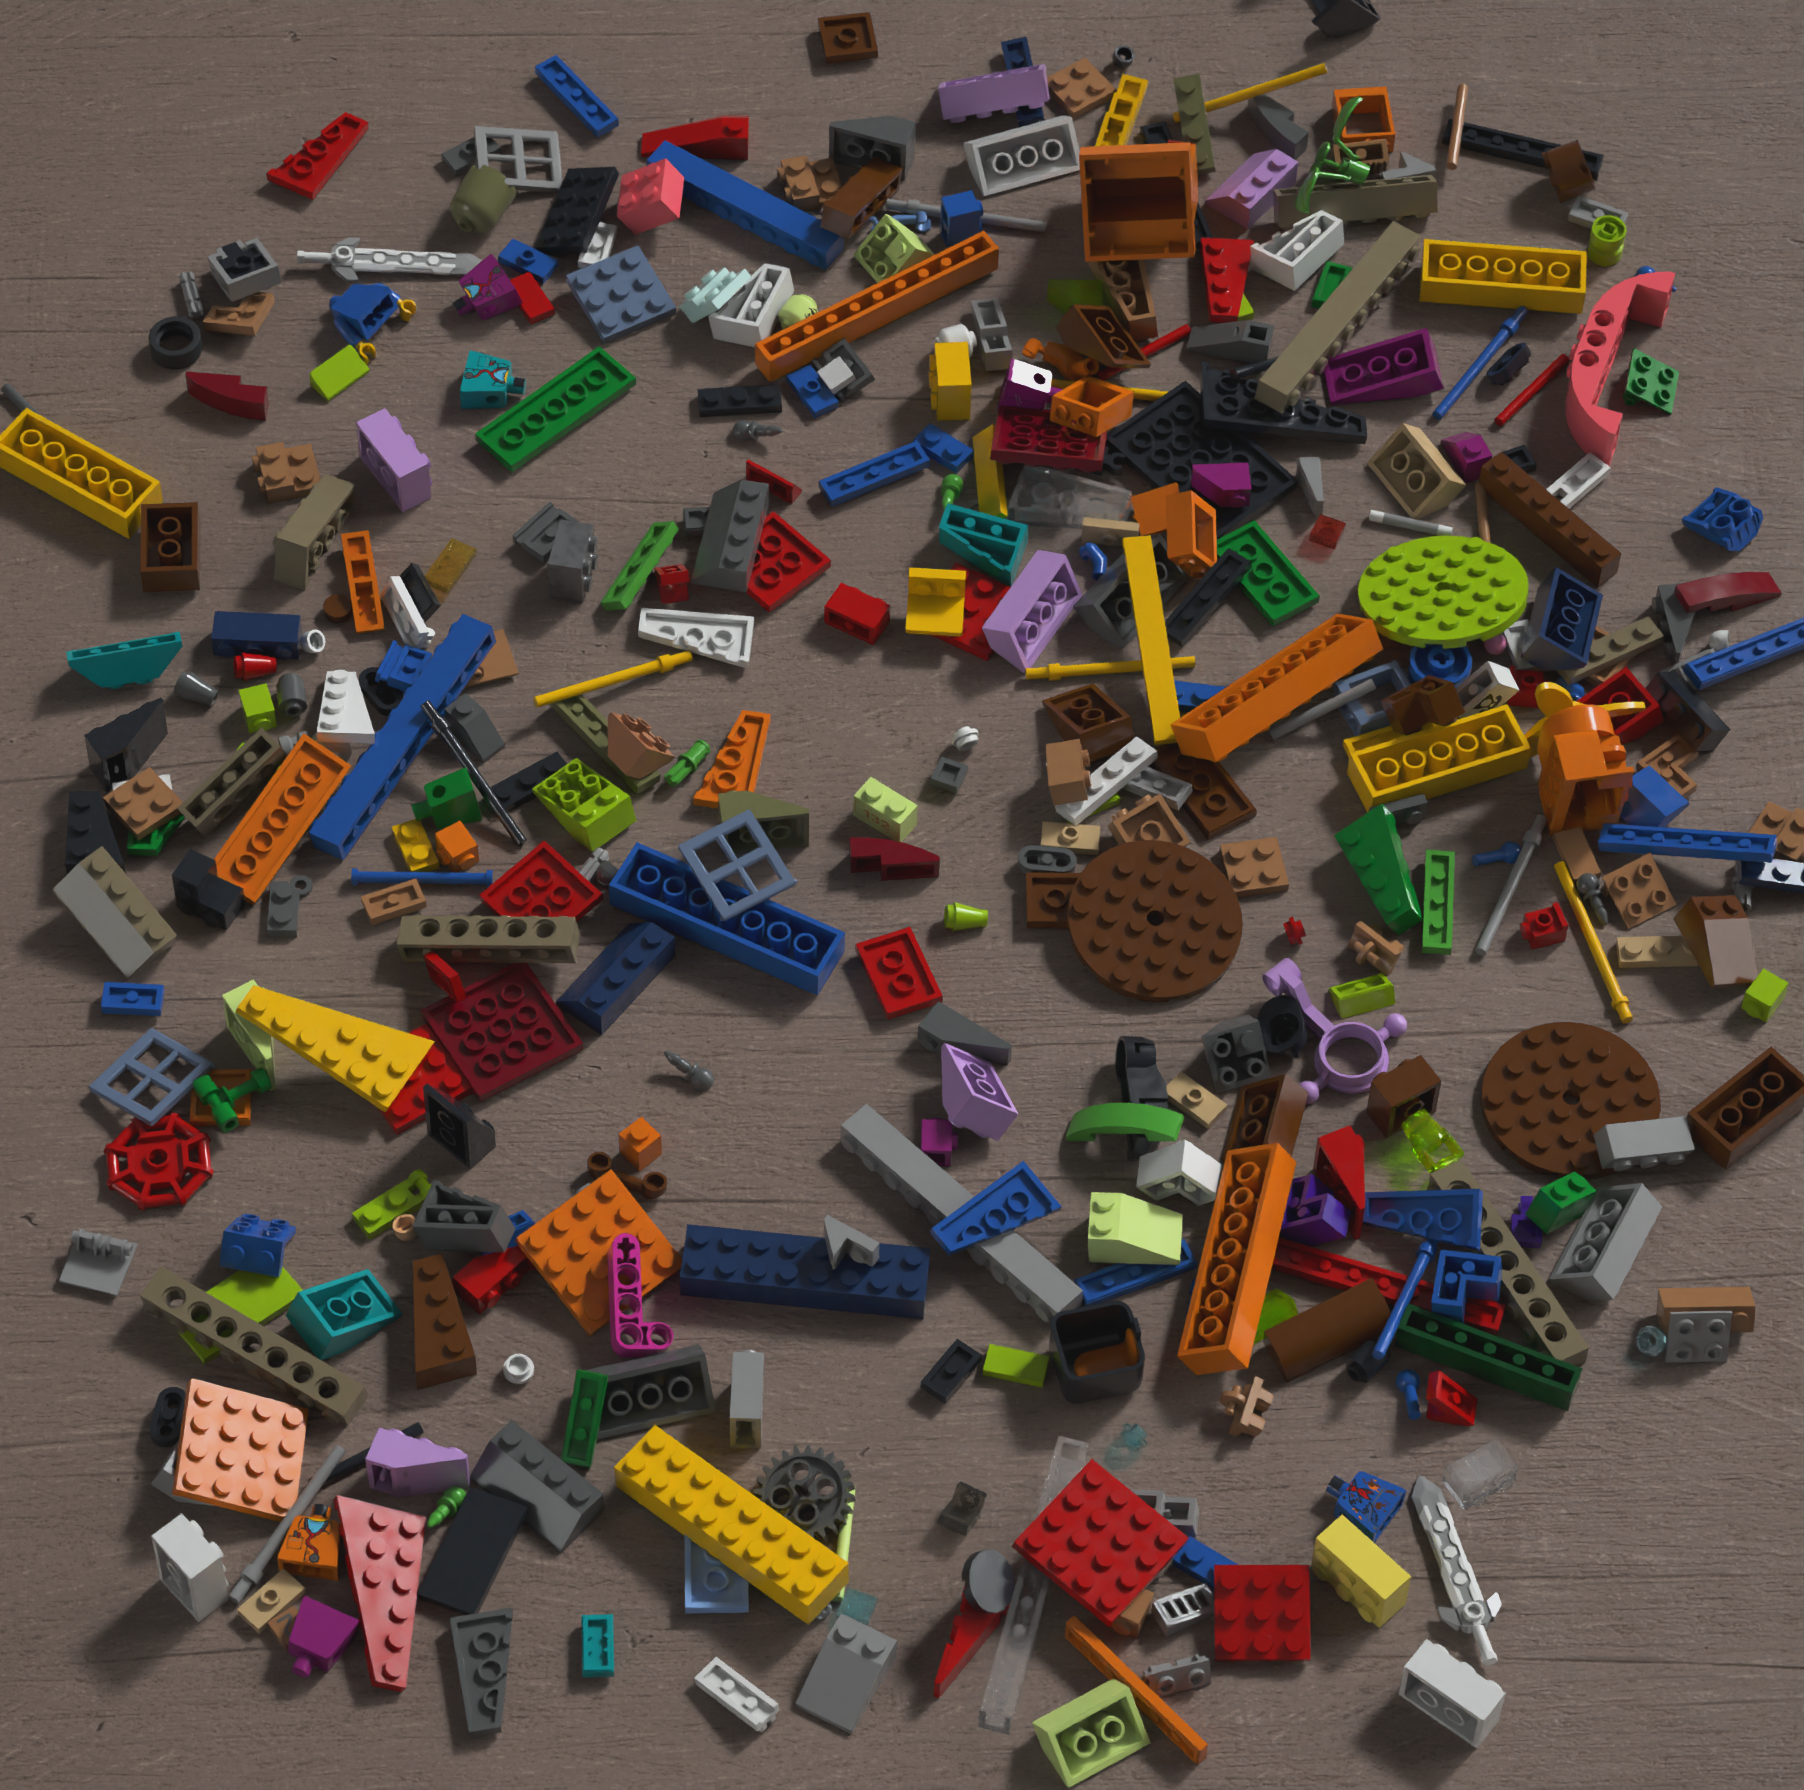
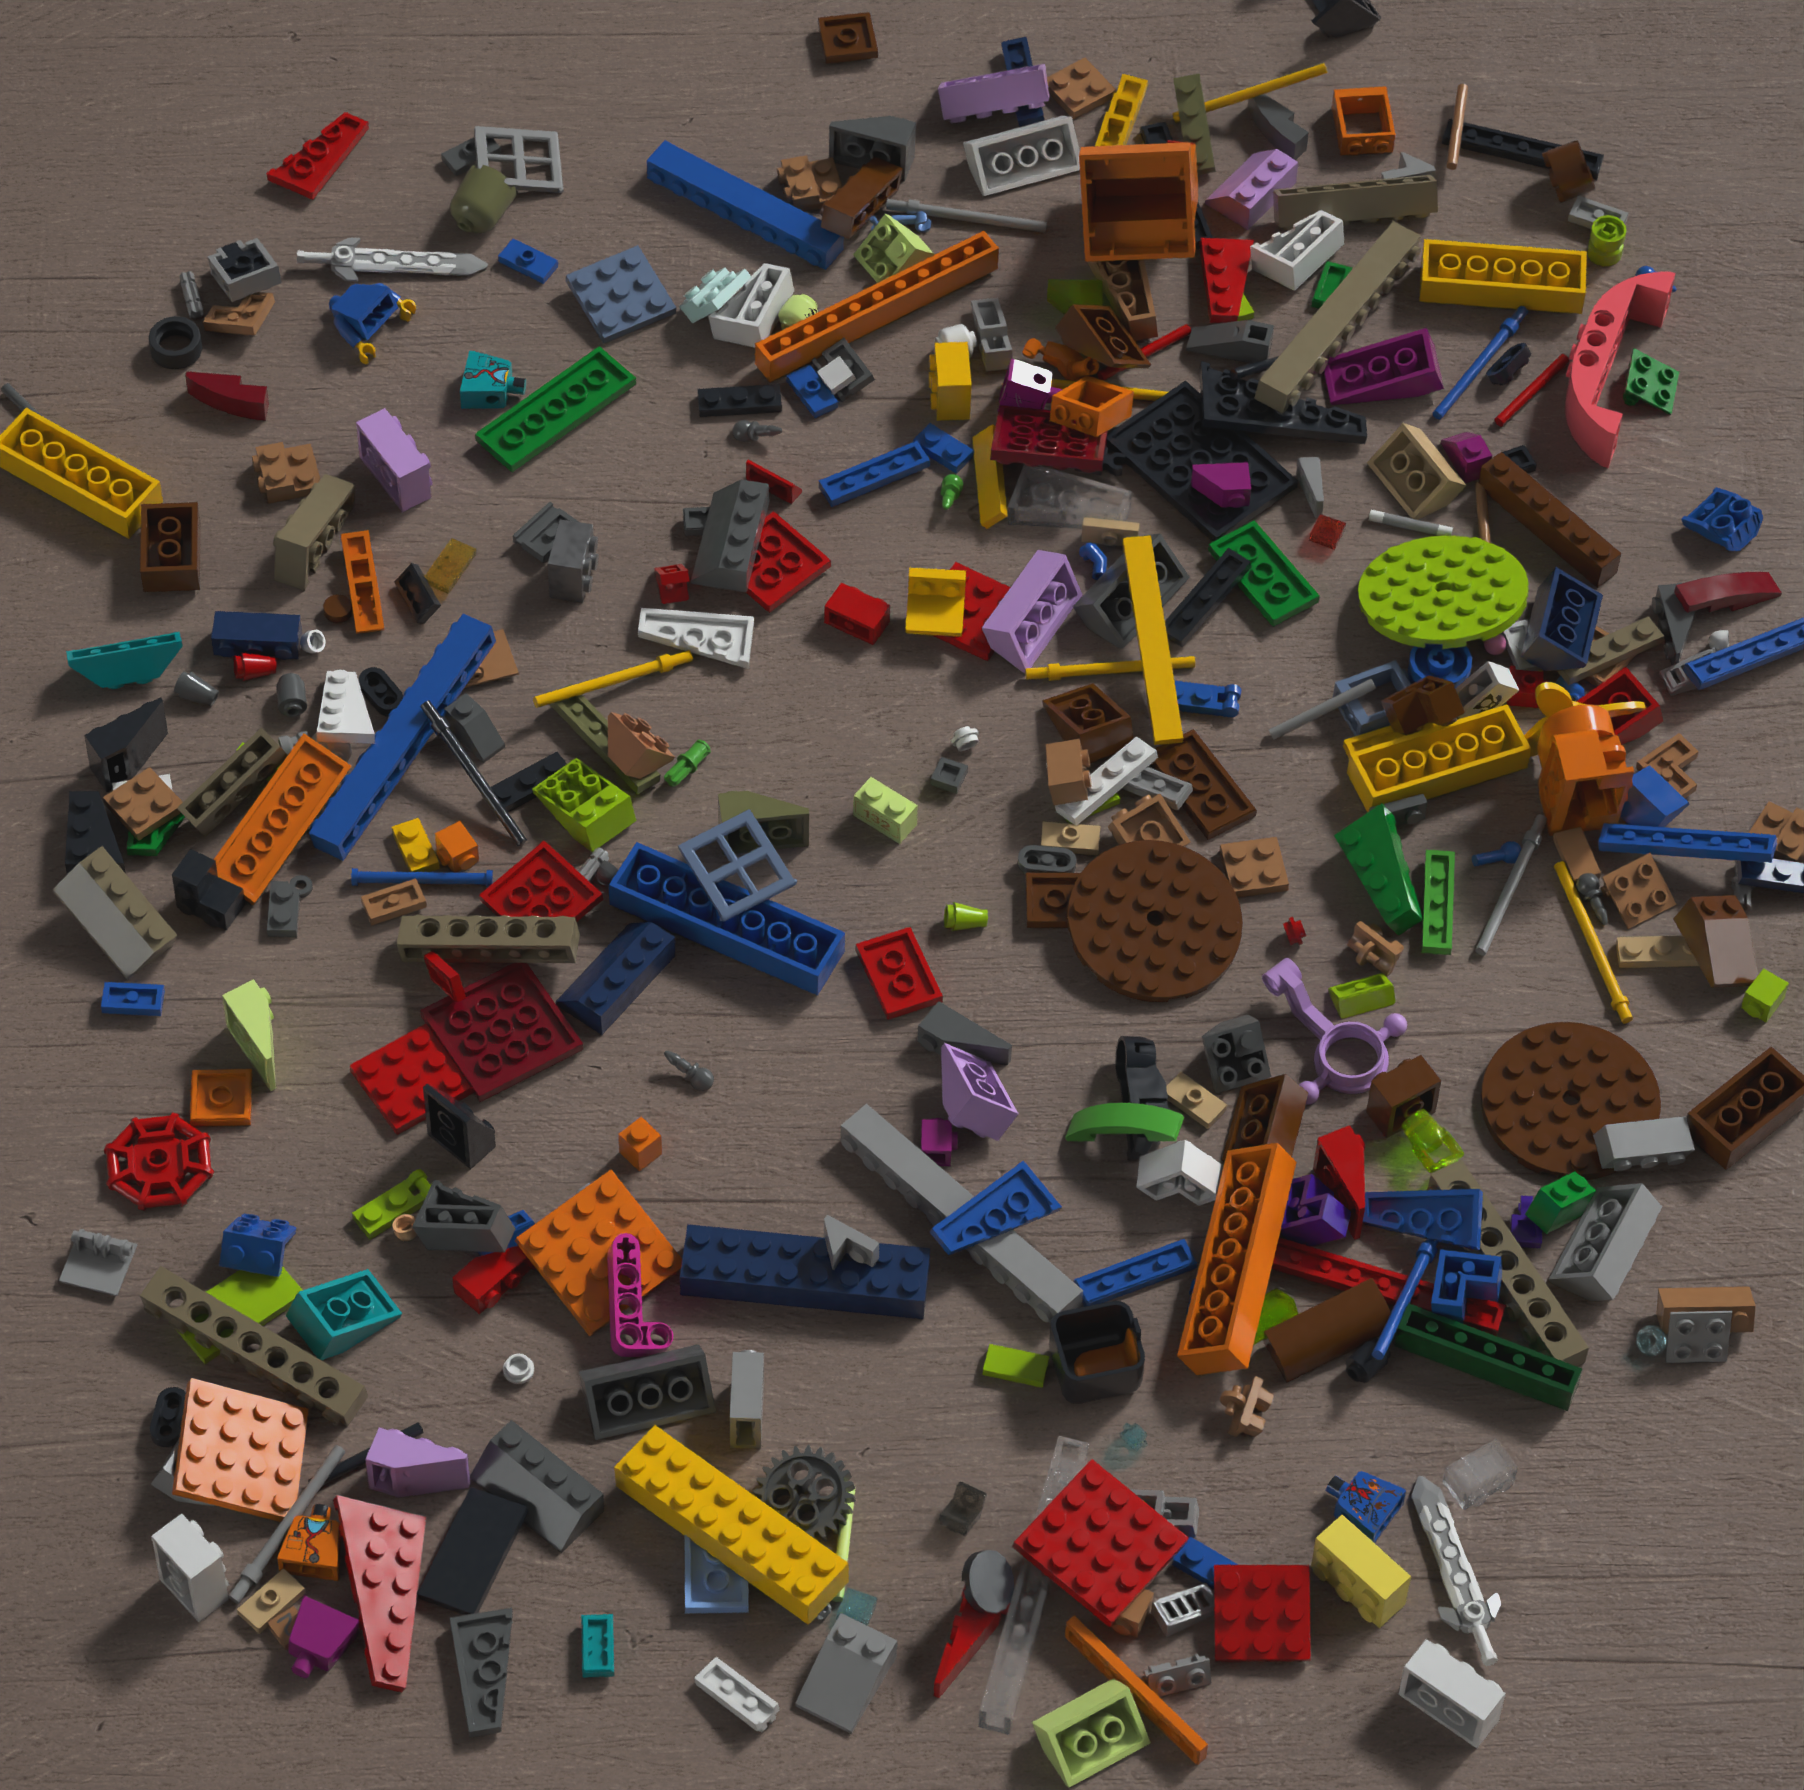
sand blue window [89,1028,216,1127] -> none
green bar [193,1067,272,1133] -> none
yellow wing [235,985,435,1112] -> none
lime brick [239,683,277,733] -> none
lime slope [309,345,370,401] -> none
blue plate [375,640,433,692] -> none
white hinge [380,576,435,649] -> none
green torso [411,767,483,829] -> none
reddish brown wedge [413,1253,477,1390] -> none
bright green bar [427,1486,467,1528] -> none
magenta torso [452,254,523,320] -> none
red tile [510,272,555,324] -> none
blue plate [535,55,619,138] -> none
black plate [535,167,619,255] -> none
green tile [560,1369,609,1468] -> none
white plate [578,222,617,269] -> none
reddish brown bar [587,1152,667,1199] -> none
bright green plate [600,521,679,611] -> none
coral brick [617,158,684,235] -> none
red wedge [641,115,749,160] -> none
orange wing [693,710,771,809] -> none
dark red slope [849,837,940,881] -> none
black plate [920,1339,982,1404] -> none
teal wedge [939,503,1028,587] -> none
blue brick [940,190,984,249] -> none
yellowish green slope [1088,1192,1183,1265] -> none
black hinge [1112,45,1135,69] -> none
orange piece [1130,482,1180,536] -> none
orange window [1166,490,1217,578] -> none
orange brick [1170,613,1383,762] -> none
black piece [1257,995,1307,1059] -> none
bright green plant [1295,97,1370,213] -> none
medium nougat brick [1331,139,1389,180] -> none
blue bar [1396,1369,1421,1420] -> none
red slope [1426,1370,1478,1426] -> none
red brick [1520,902,1568,950] -> none
white plate [1546,452,1611,509] -> none
black brick [1645,671,1731,751] -> none

